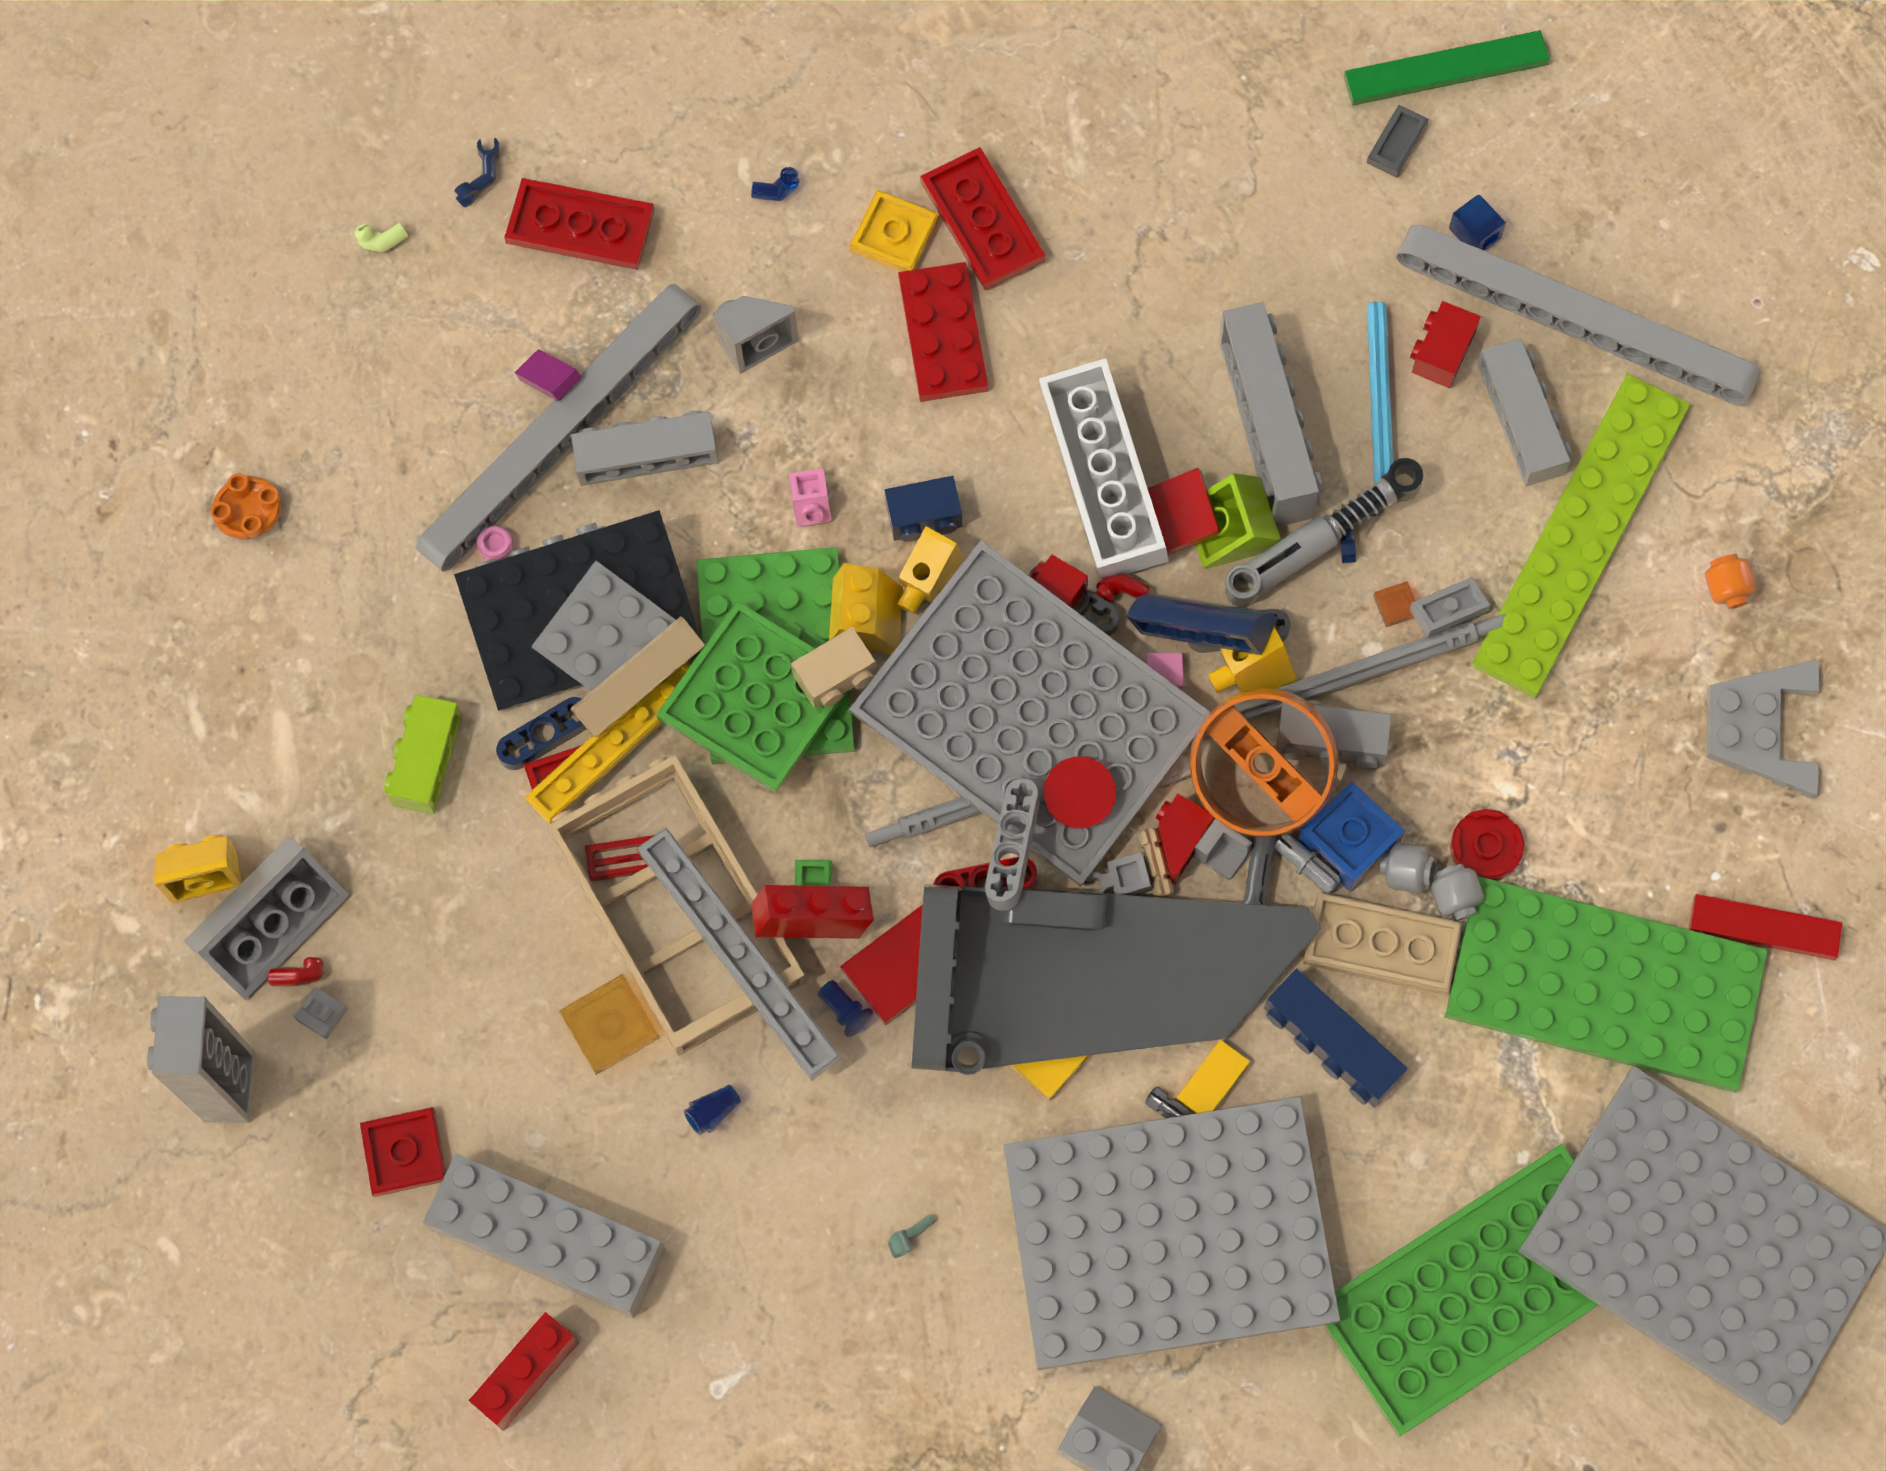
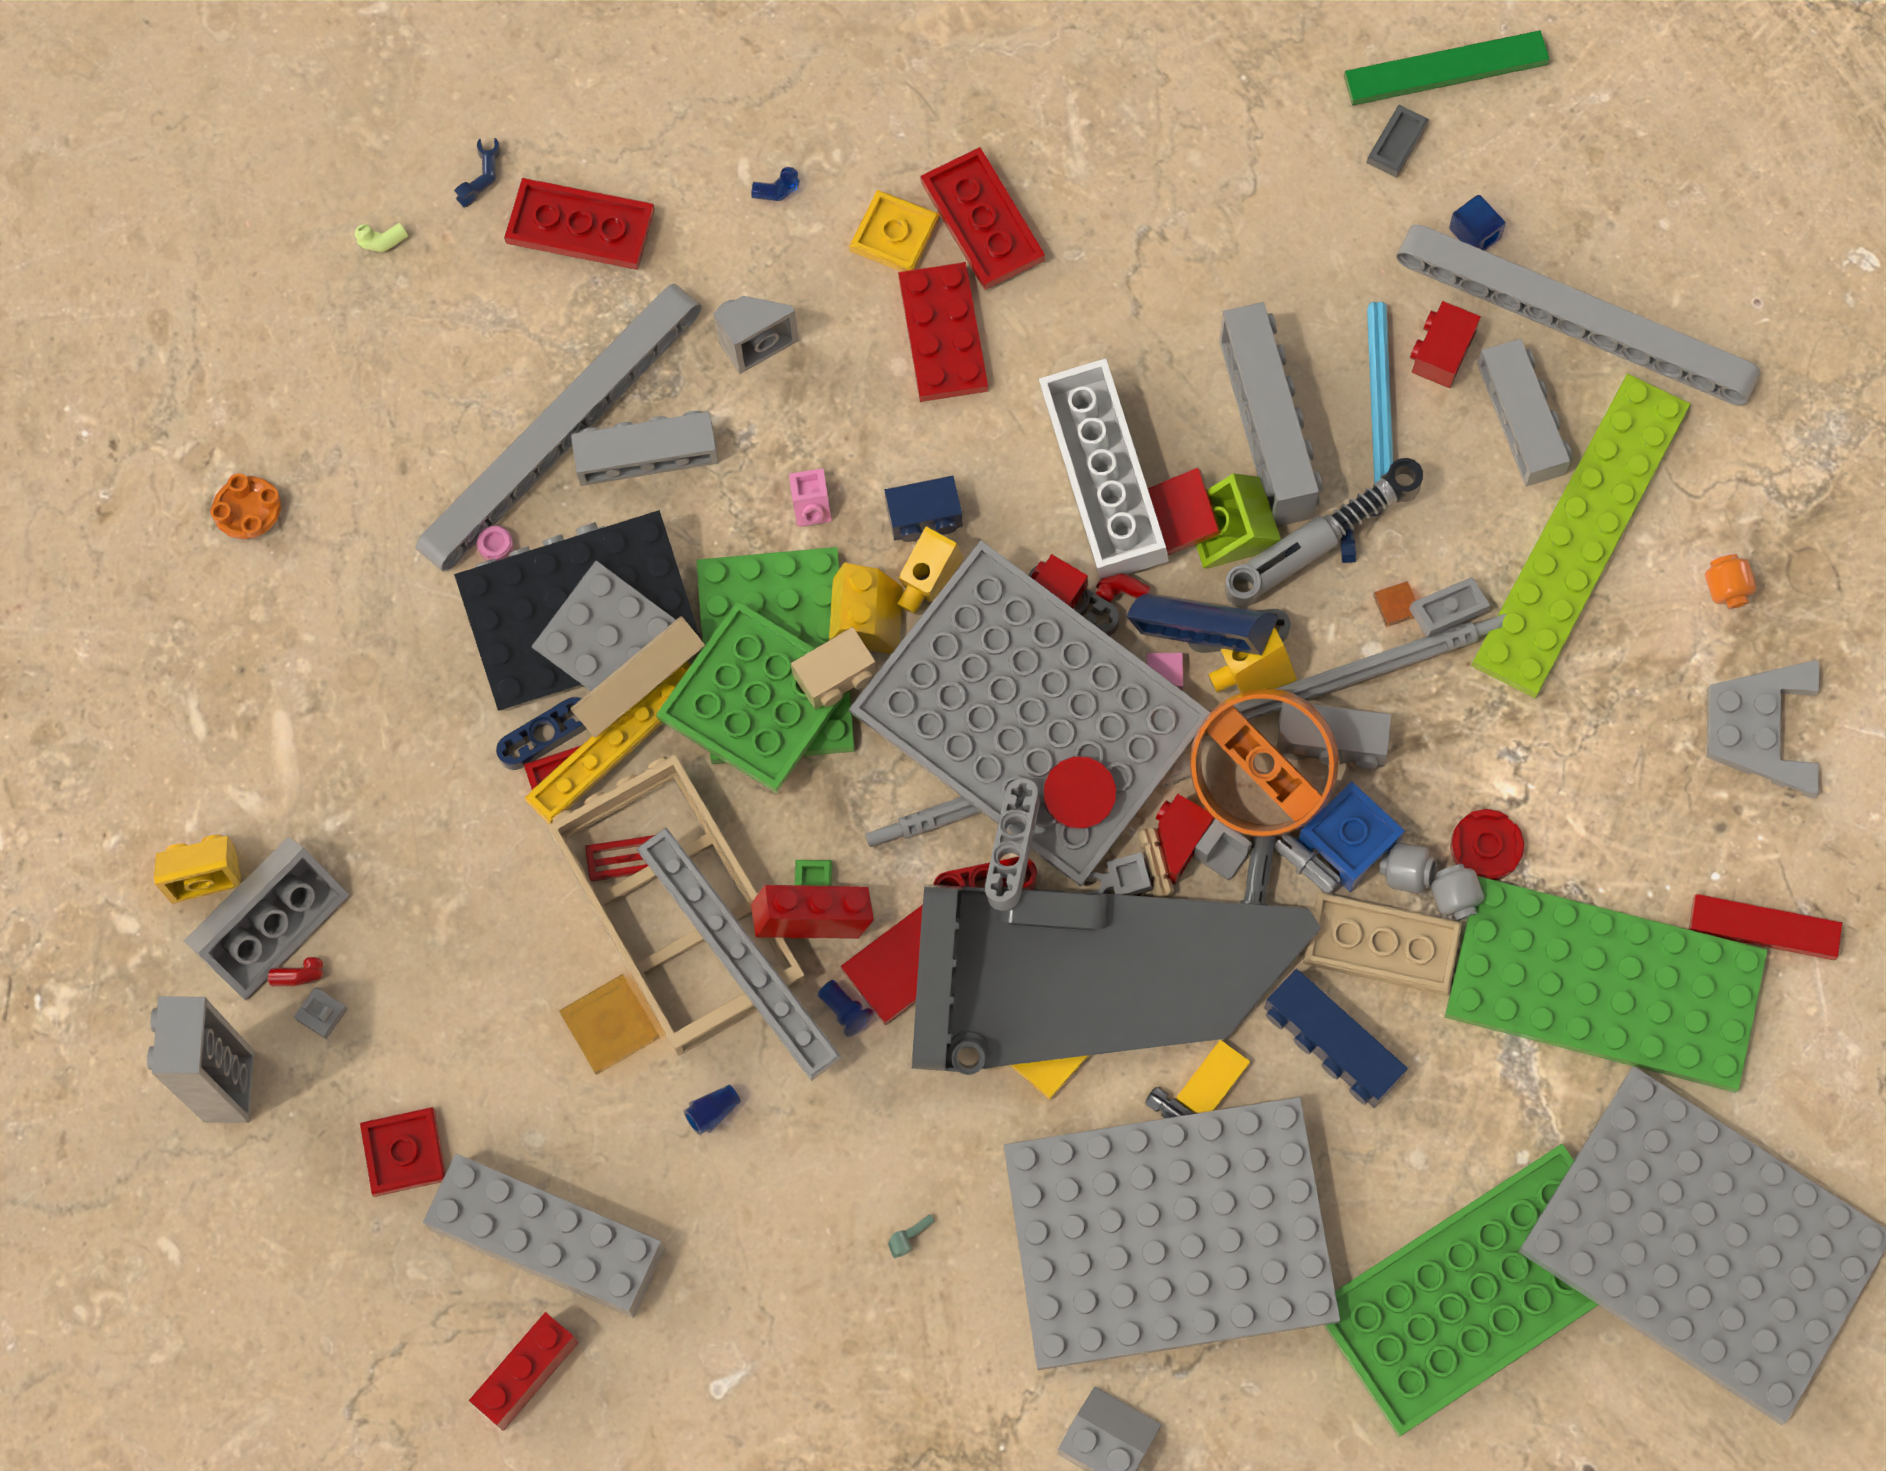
lime brick [384,694,462,814] -> none
magenta tile [514,349,582,401] -> none

